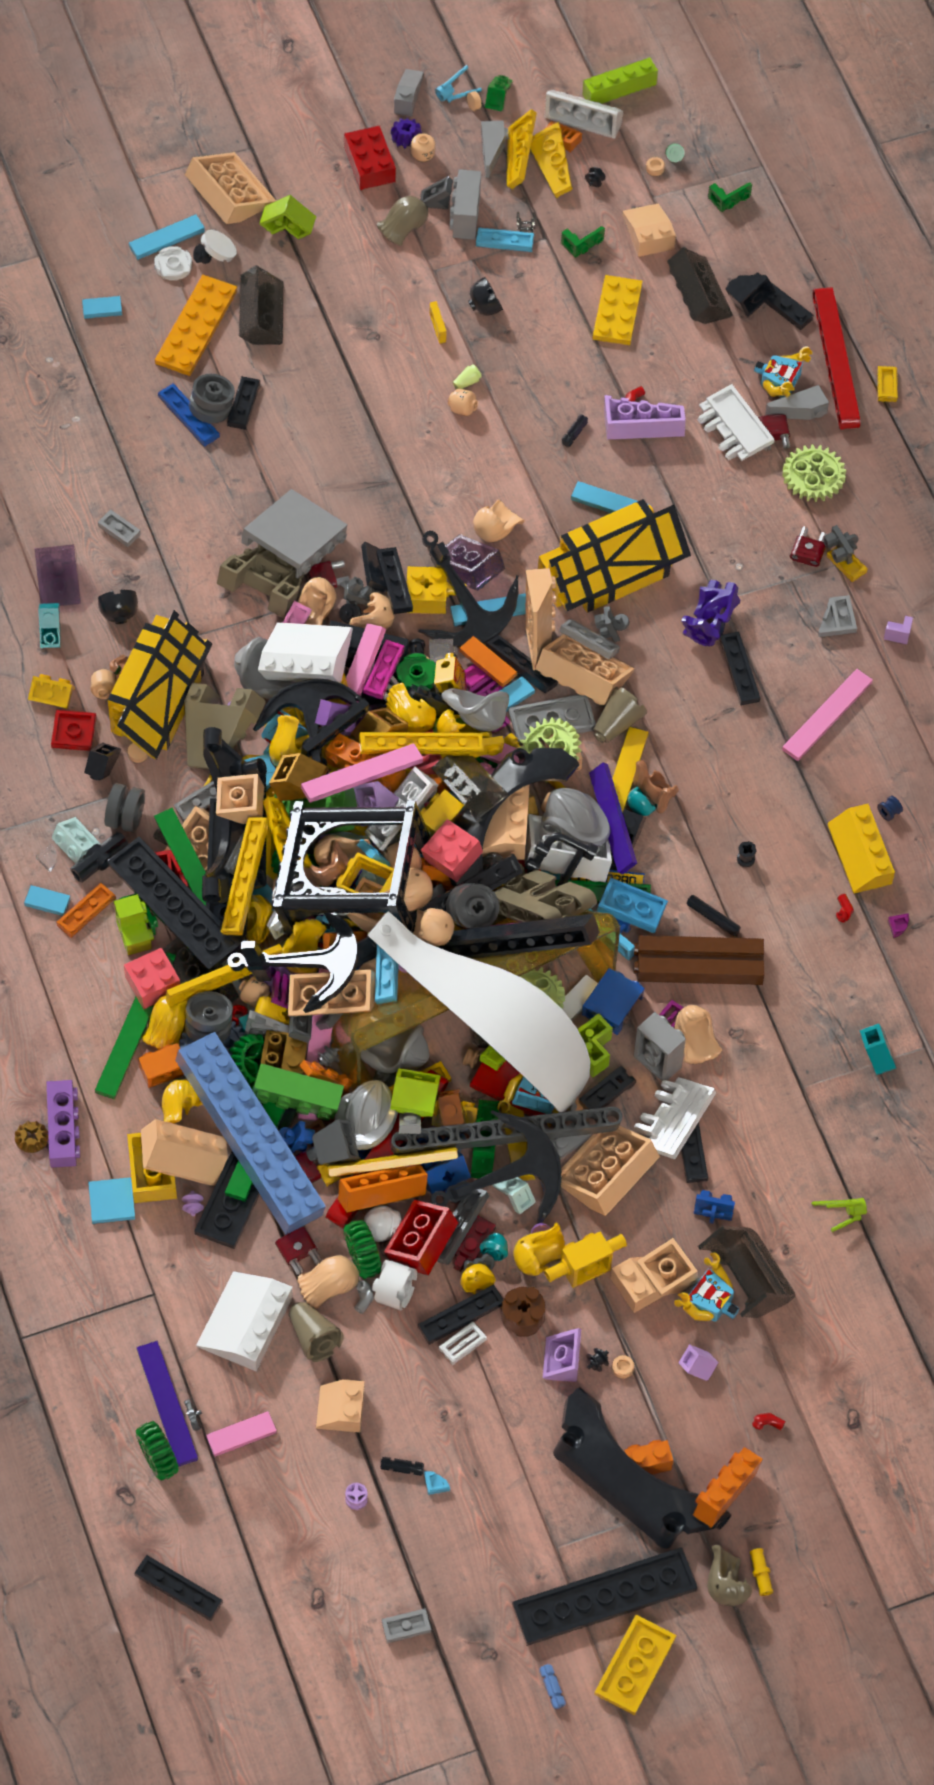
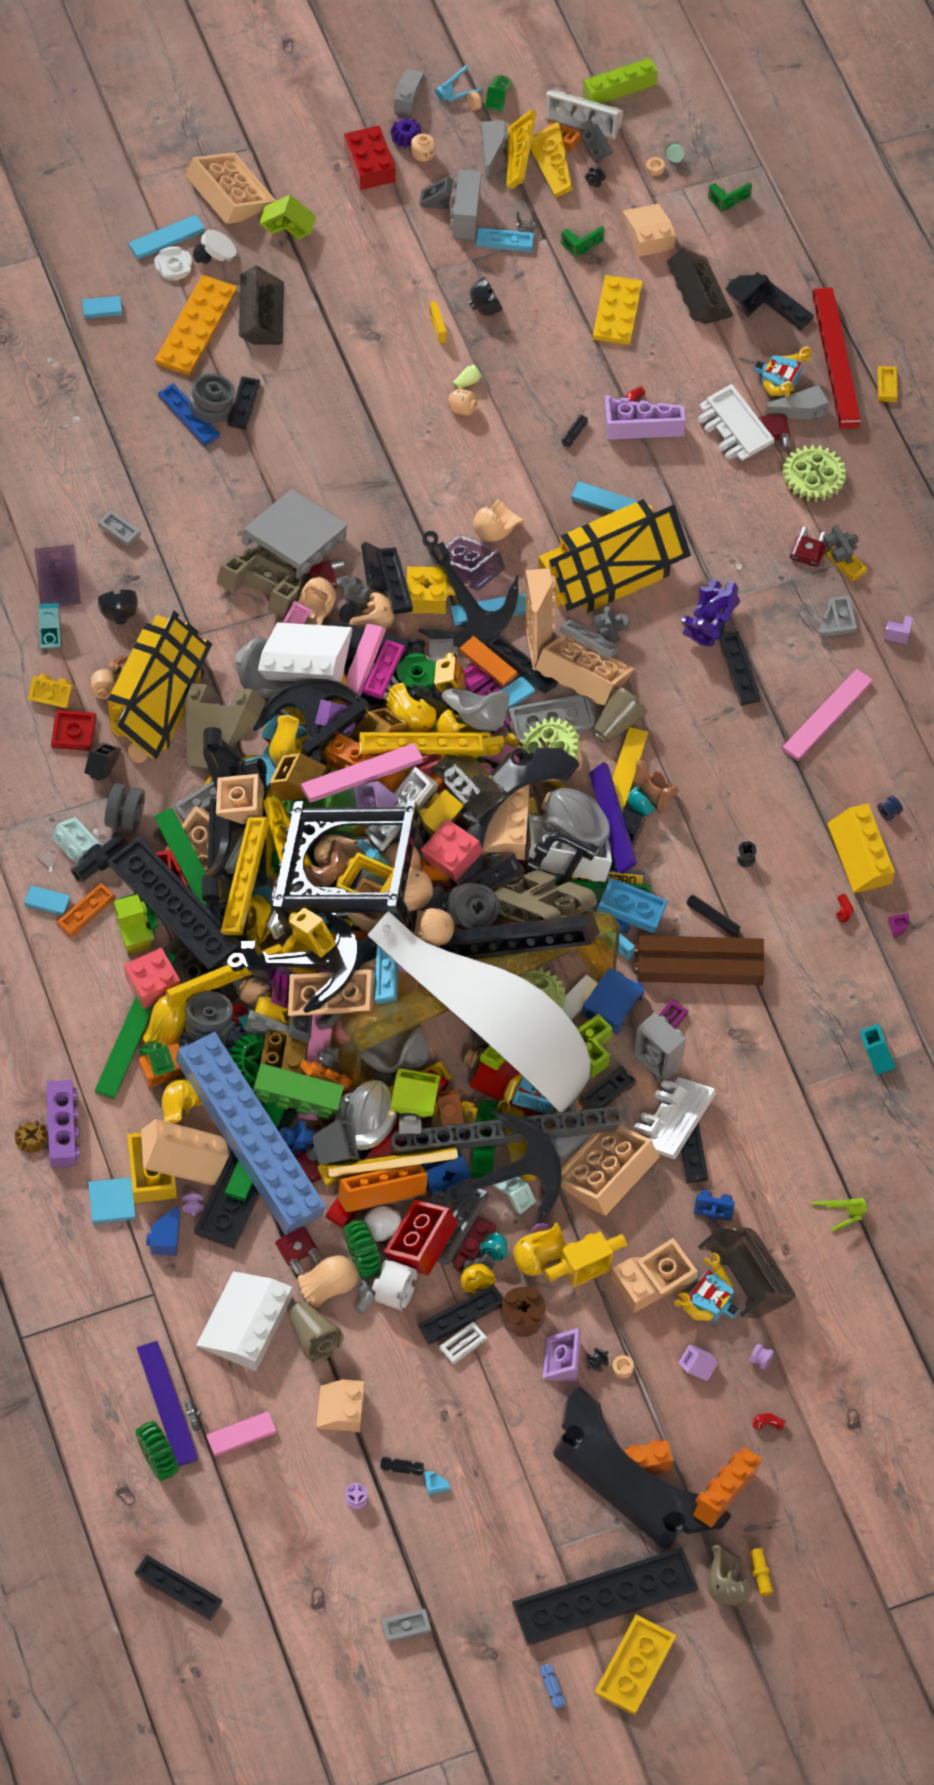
dark tan piece [377,196,428,246] -> none
light nougat piece [675,1005,722,1064] -> none
none -> green bracket [138,1041,175,1076]
none -> blue slope [146,1207,180,1256]
none -> yellow torso [289,908,336,958]
none -> dark grey hips [581,123,613,163]
none -> lavender wheel [748,1343,775,1370]

